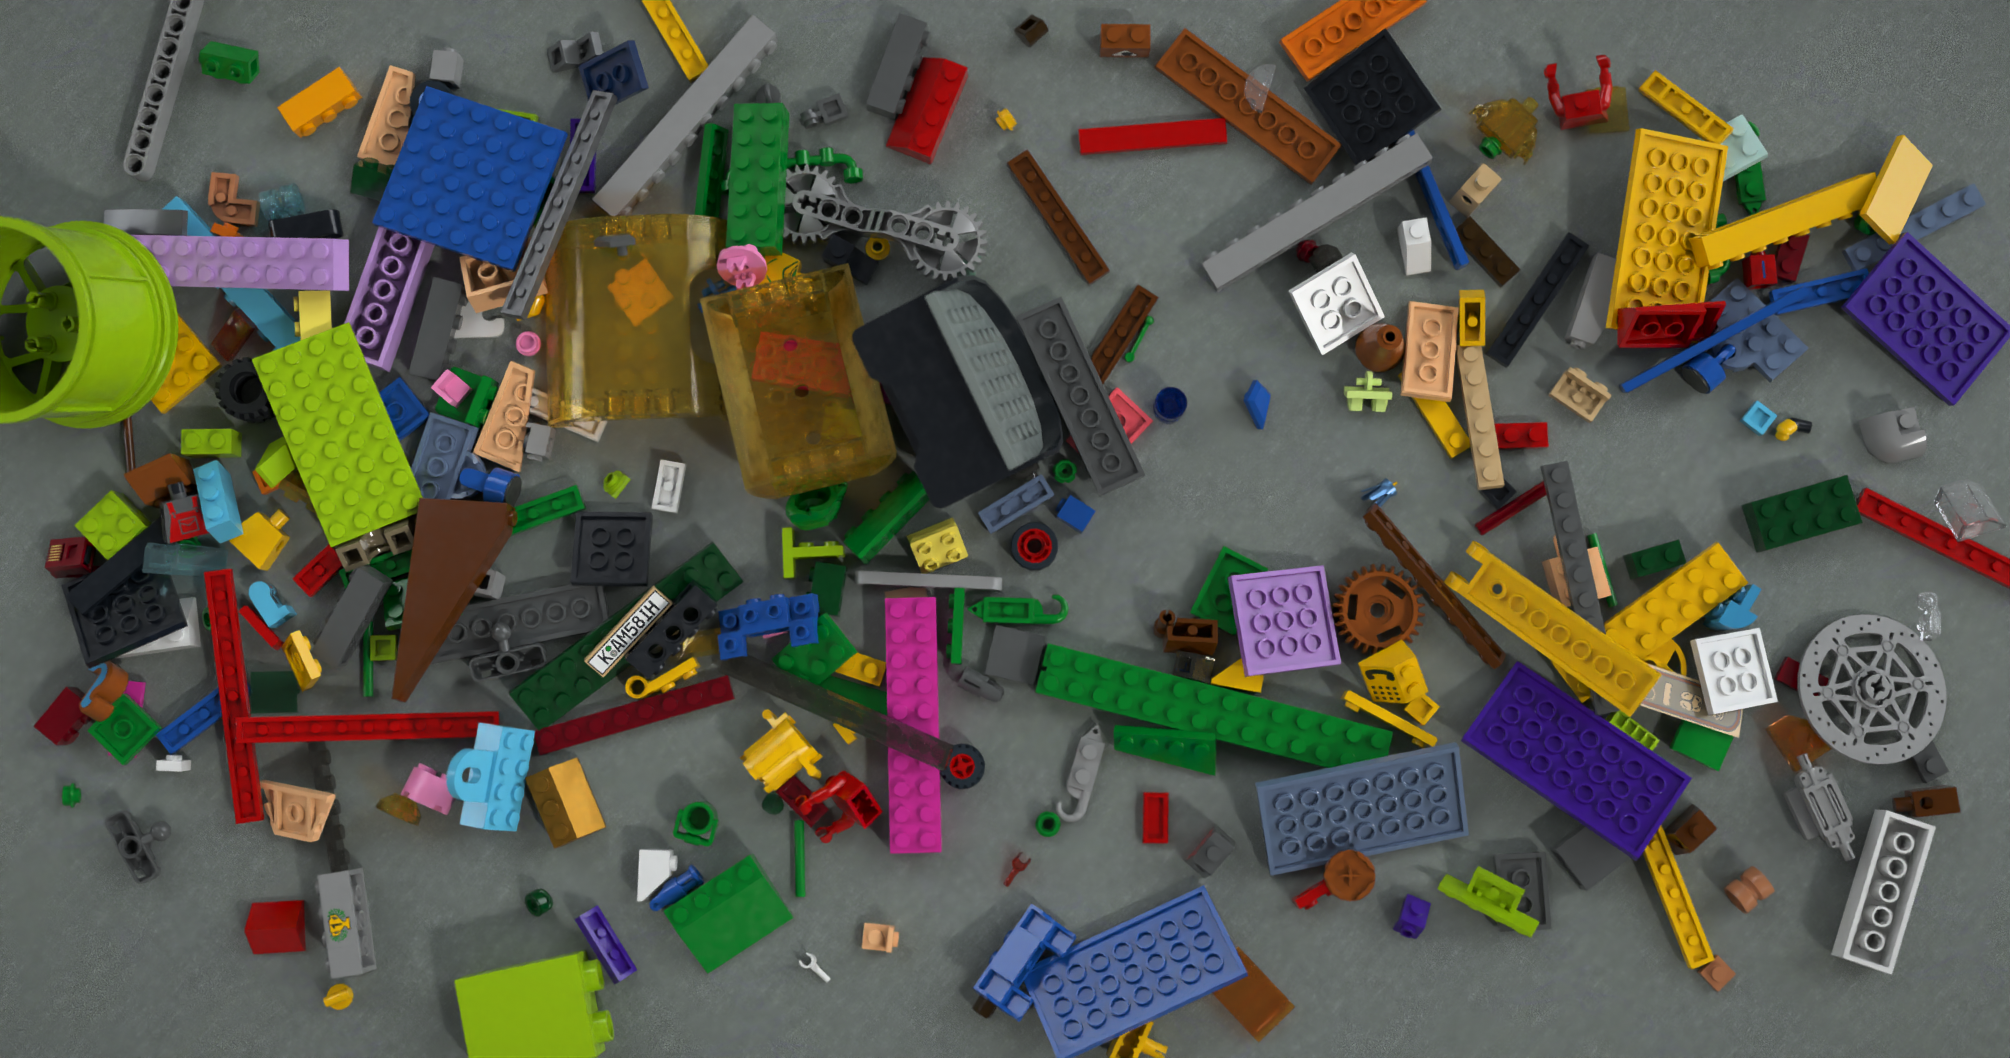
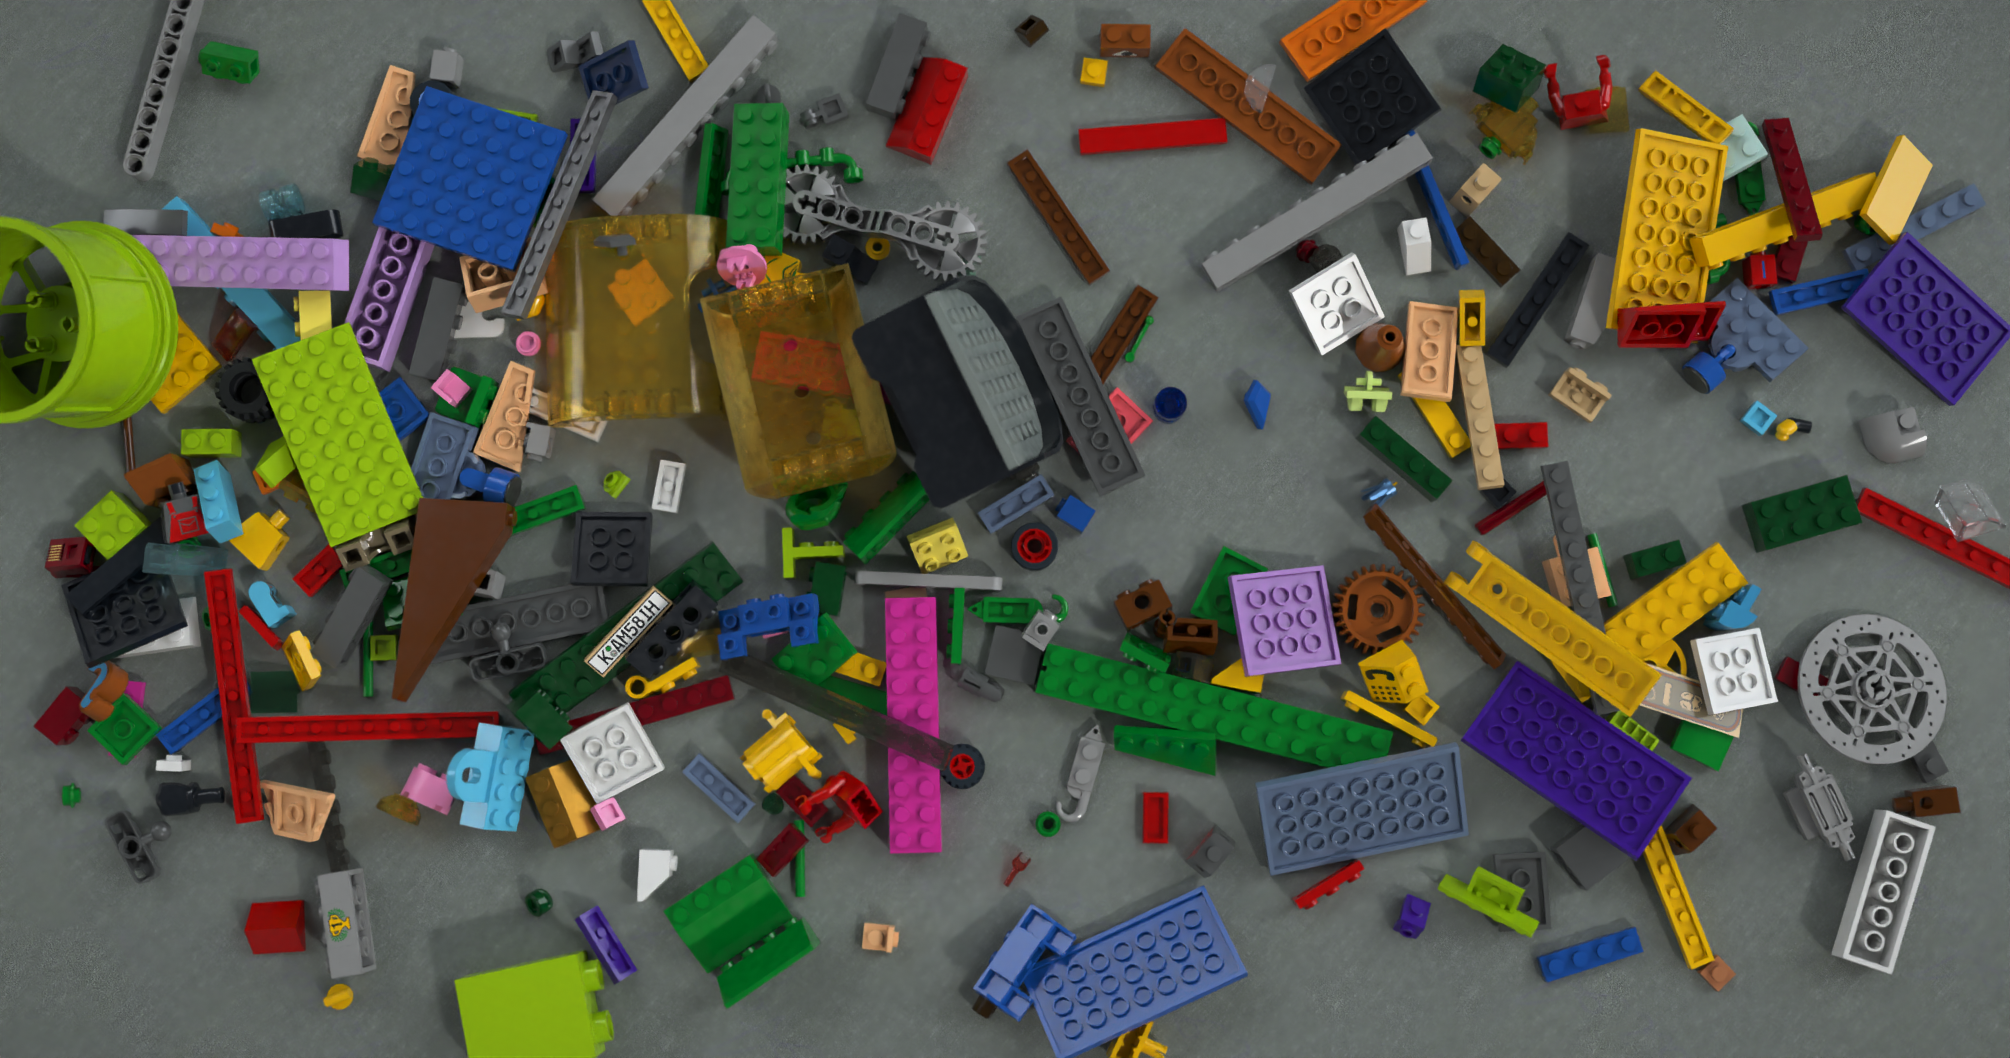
nougat plate [208,172,260,227] -> none
light orange brick [277,67,362,138] -> none
blue piece [649,864,705,911] -> none
green piece [673,801,719,847] -> none
white hand [799,953,831,983] -> none
yellow plate [996,108,1017,131] -> none
green plate [1052,459,1077,483] -> none
clear orange piece [1213,947,1295,1042] -> none
dark orange tile [1324,849,1375,901] -> none
blue tile [1618,286,1809,393] -> none
nougat wheel [1724,866,1775,914] -> none
clear orange plate [1765,715,1833,772] -> none
clear plate [1916,591,1941,641] -> none
none -> black piece [155,782,225,816]
none -> dark green brick [506,685,572,750]
none -> white plate [560,702,665,804]
none -> bright pink plate [590,797,626,831]
none -> sand blue plate [682,753,756,823]
none -> green slope [716,917,821,1009]
none -> dark red plate [756,823,809,877]
none -> light grey brick [1022,609,1060,651]
none -> yellow plate [1080,57,1108,87]
none -> reddish brown brick [1114,579,1173,632]
none -> green plate [1119,632,1172,673]
none -> dark green brick [1355,416,1453,503]
none -> dark green brick [1473,44,1546,113]
none -> blue plate [1537,926,1644,982]
none -> dark red plate [1762,118,1823,242]

